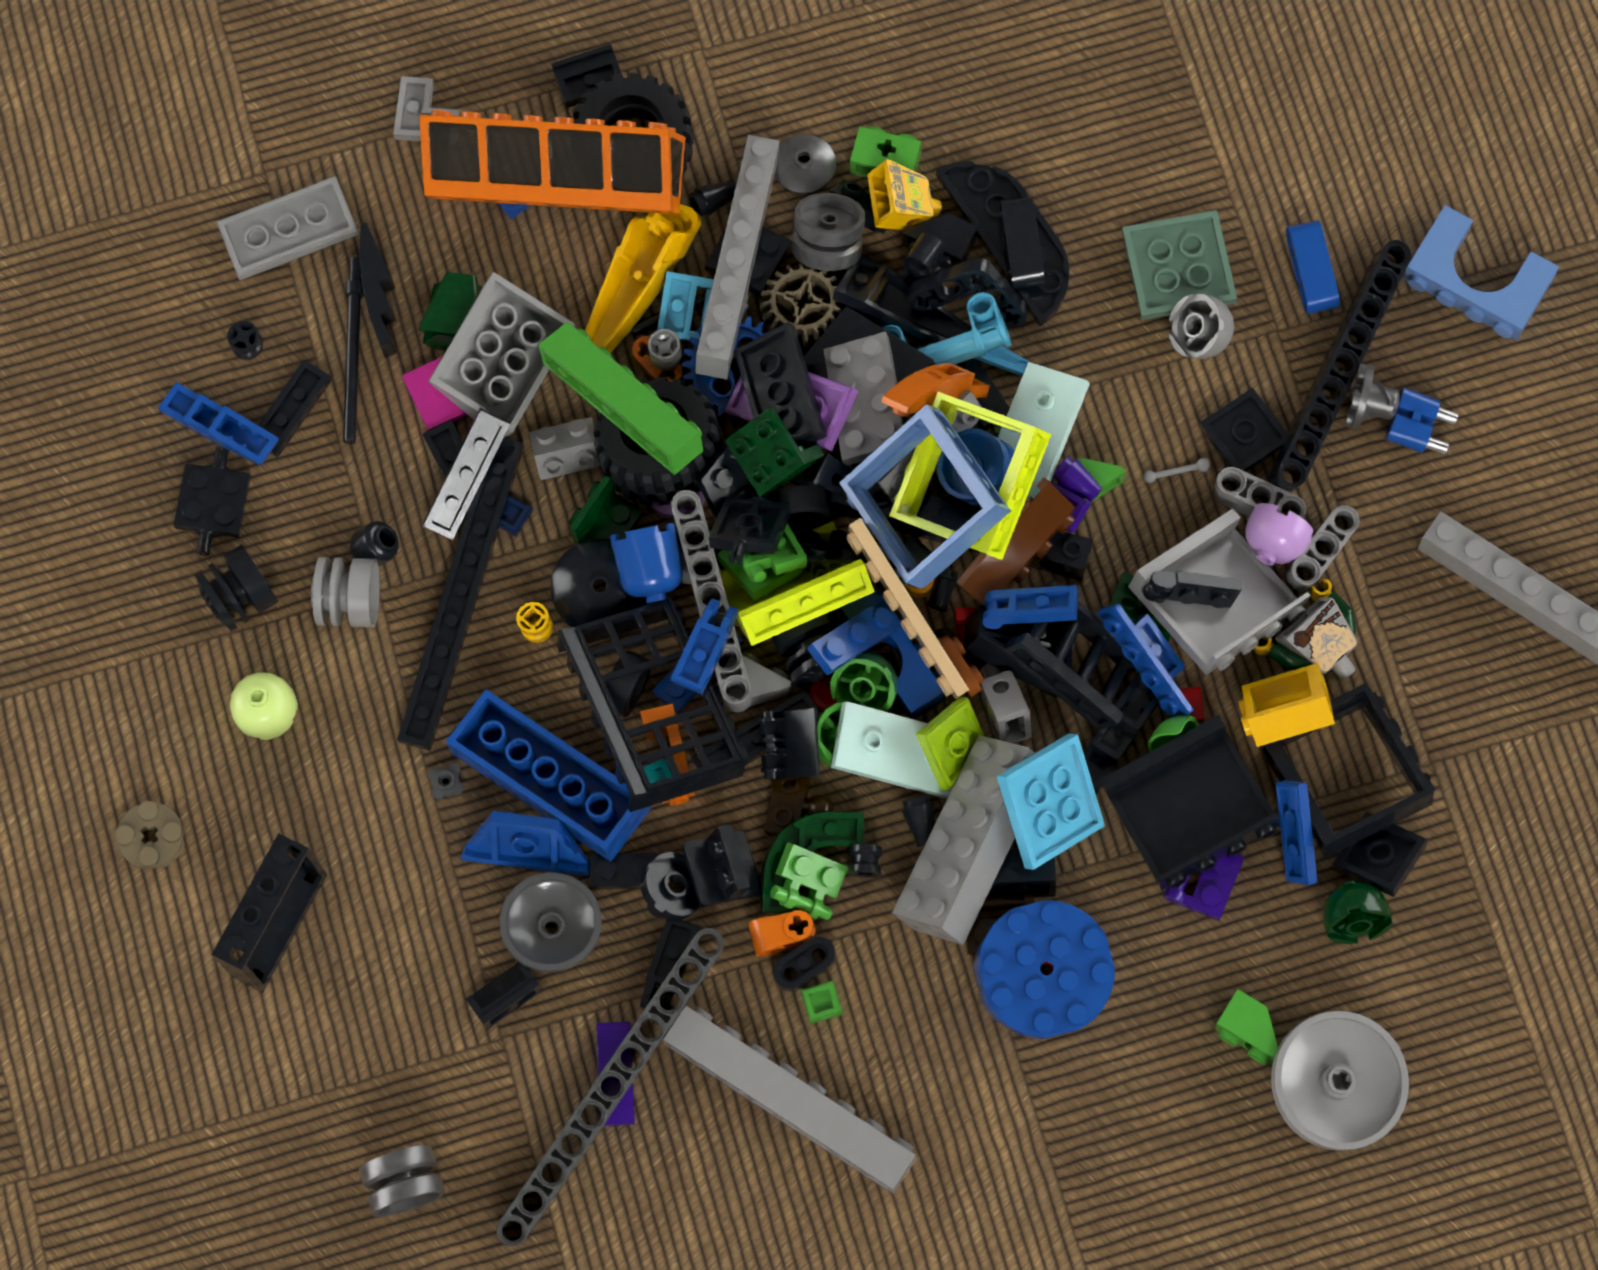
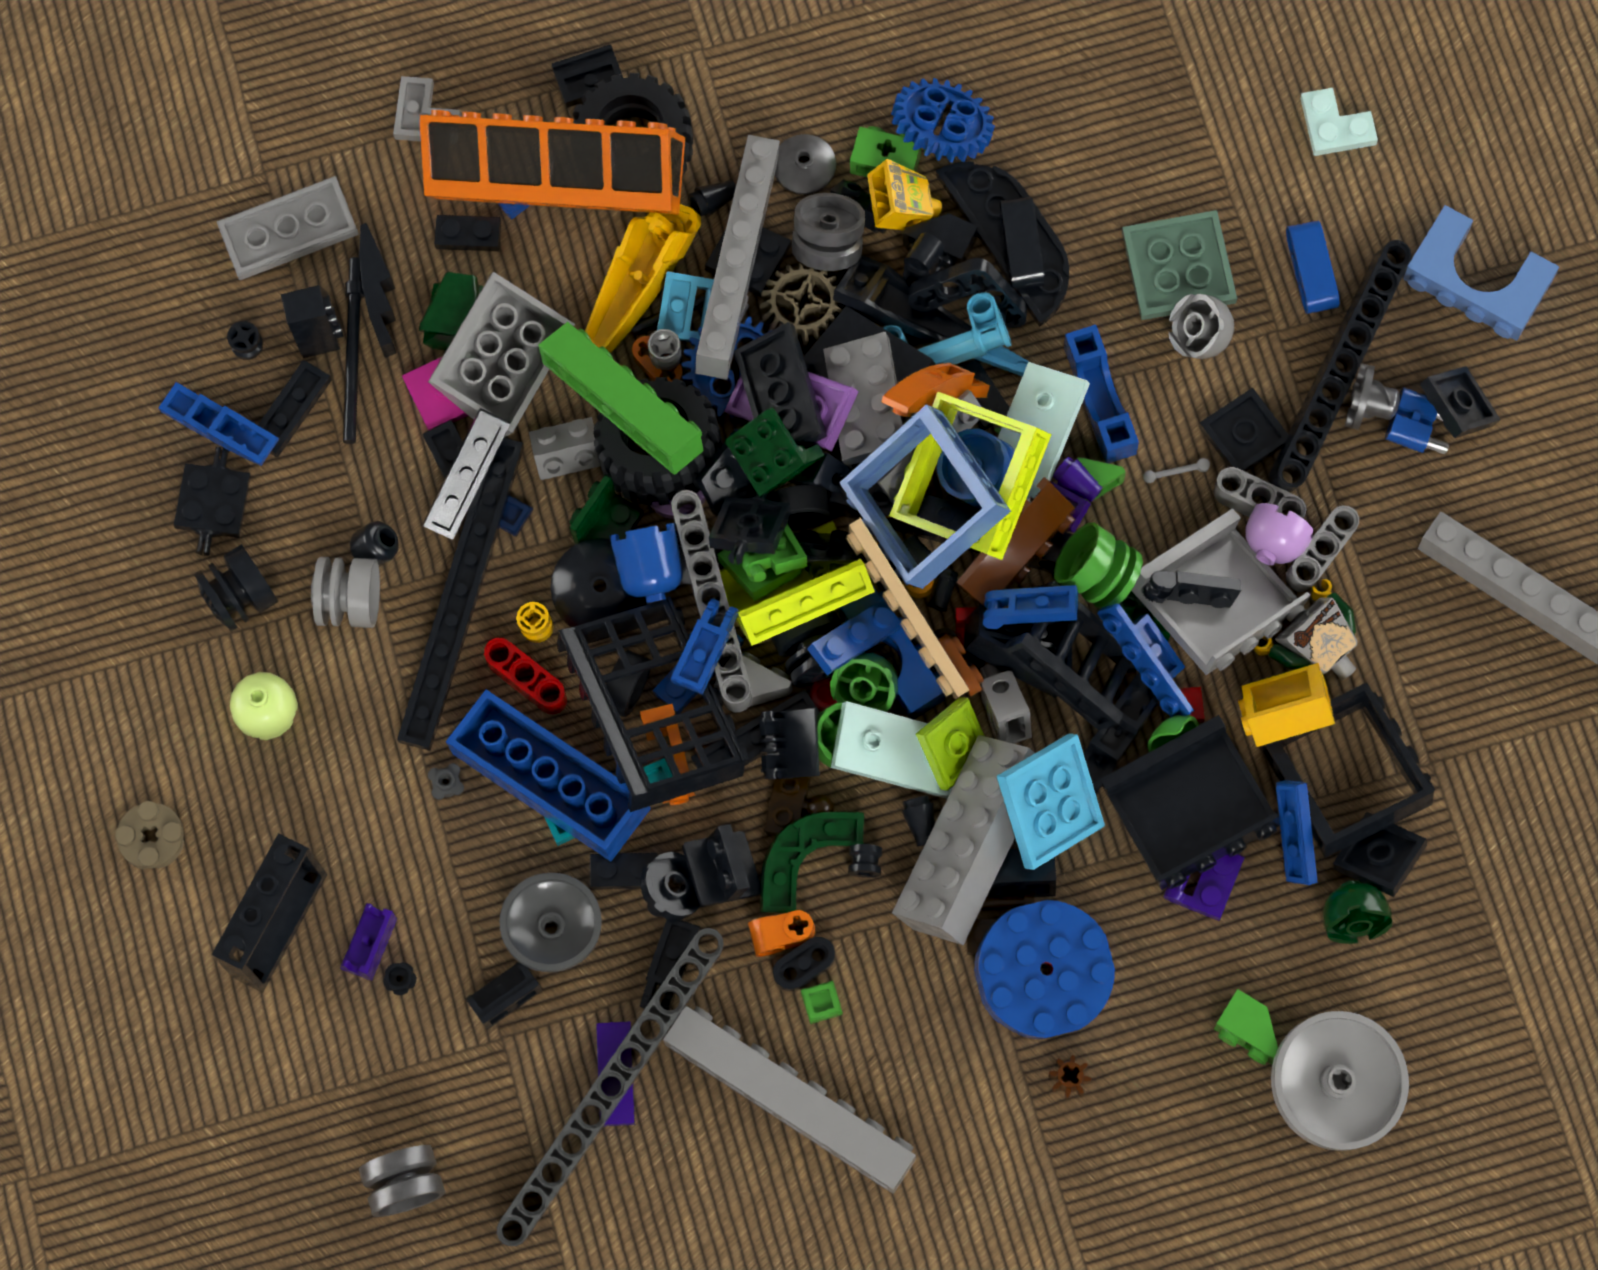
blue wing [461,811,590,876] -> none
bright green plate [770,842,848,920] -> none
none -> black wedge [281,285,344,359]
none -> dark purple hinge [340,903,397,981]
none -> black plate [383,962,417,995]
none -> black plate [434,215,502,252]
none -> red beam [484,638,567,715]
none -> blue gear [891,78,995,163]
none -> reddish brown gear [1048,1055,1092,1100]
none -> bright green wheel [1054,522,1143,609]
none -> blue arch [1064,325,1139,463]
none -> light aqua plate [1300,88,1378,156]
none -> black plate [1420,366,1501,439]

